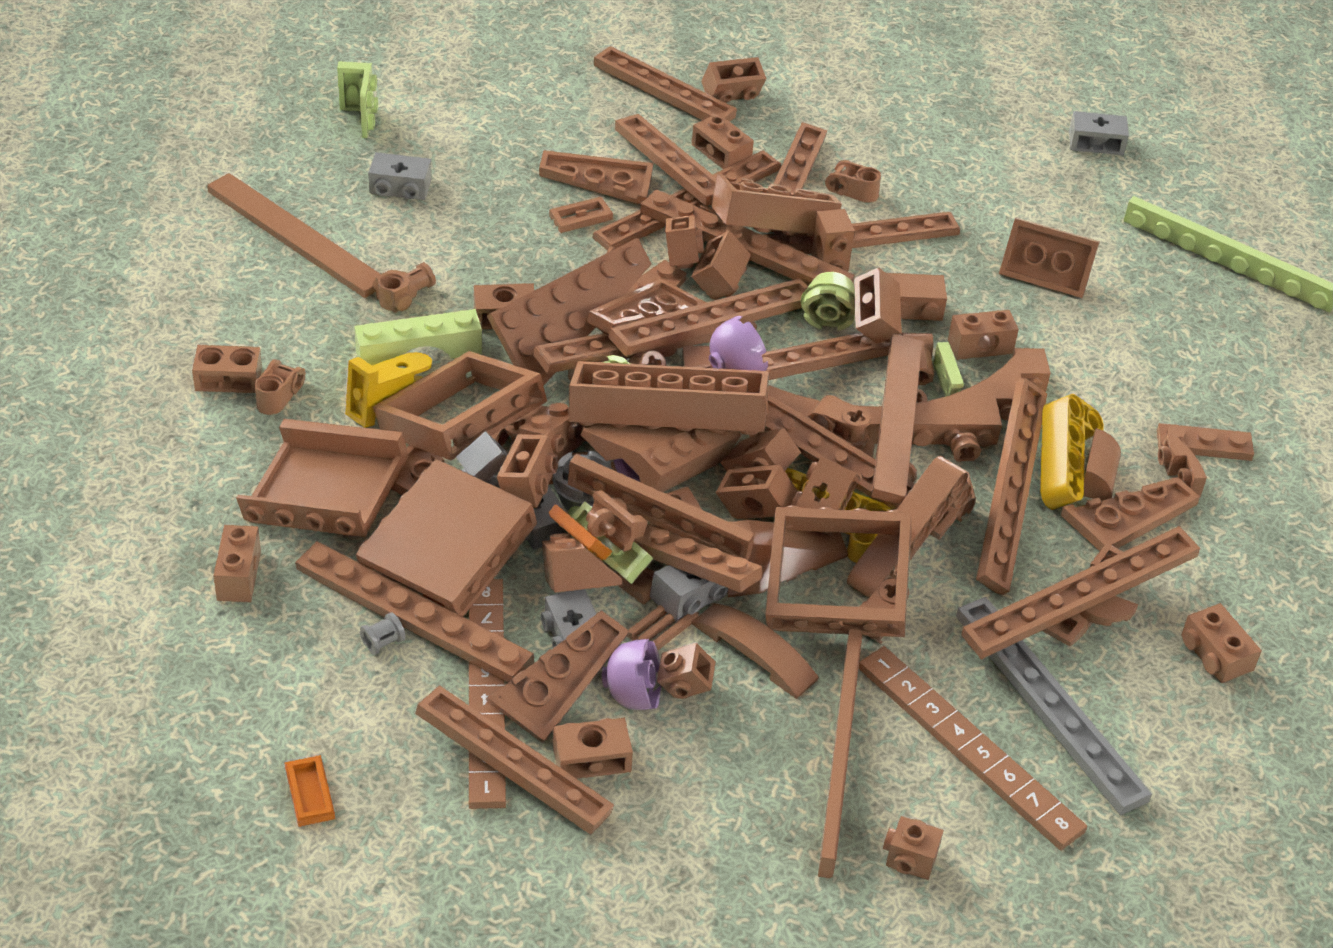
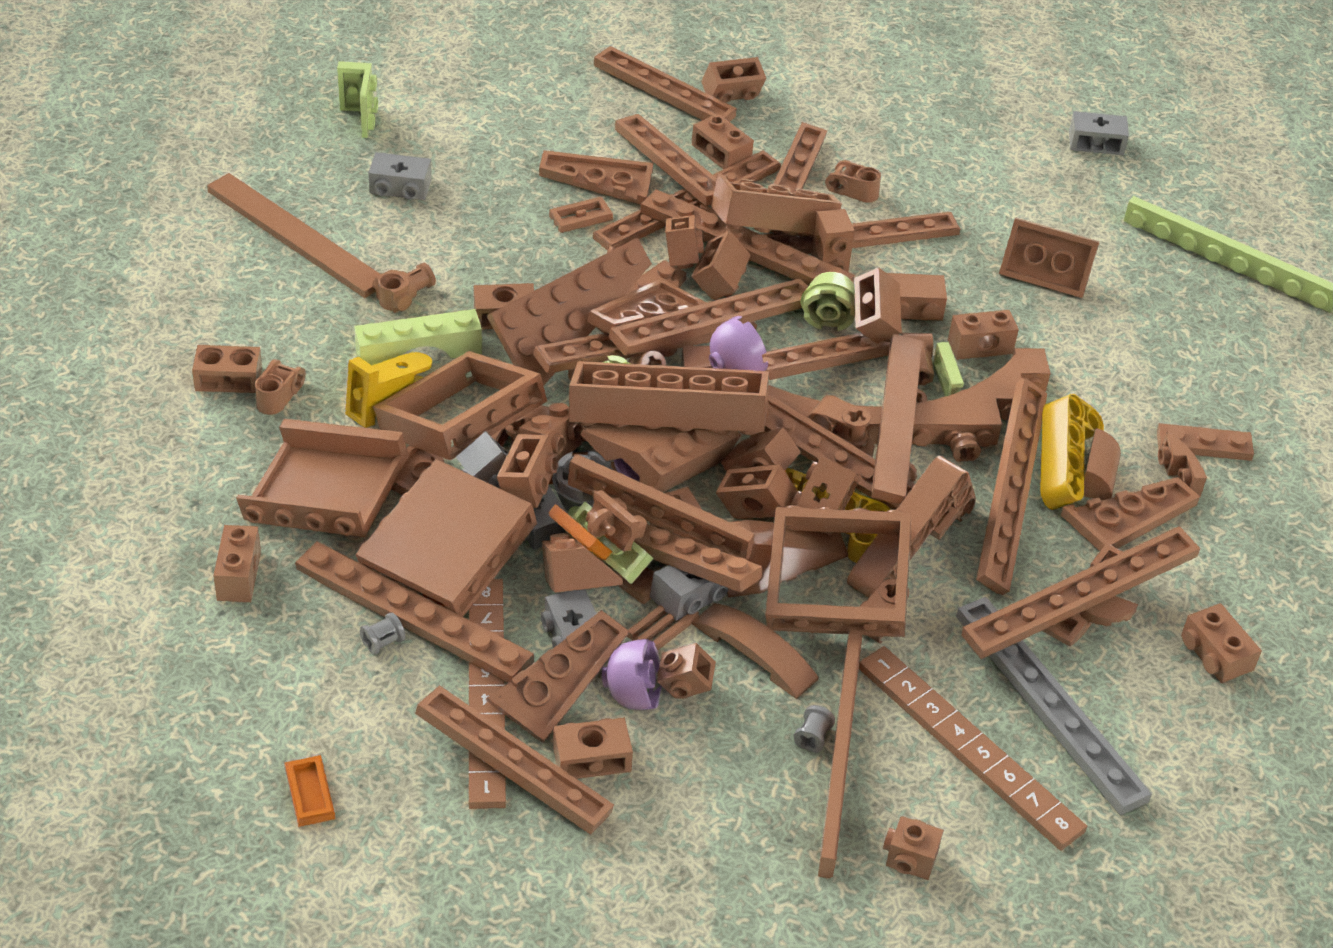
none -> light grey bush [794,705,835,753]

